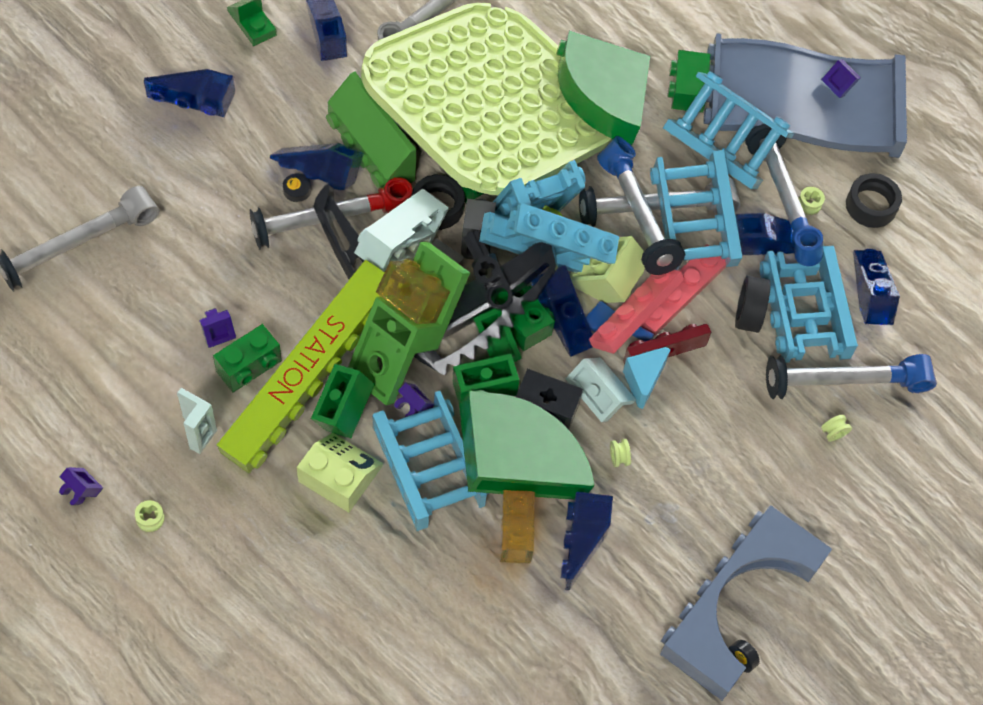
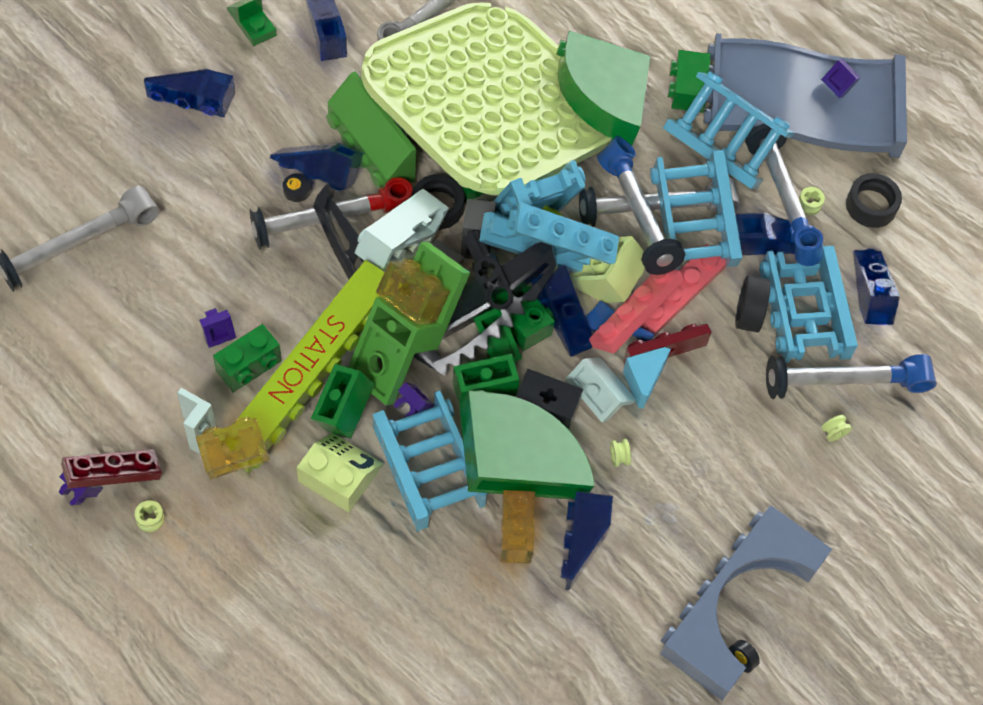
none -> dark red tile [61,449,162,489]
none -> clear yellow brick [196,417,270,480]

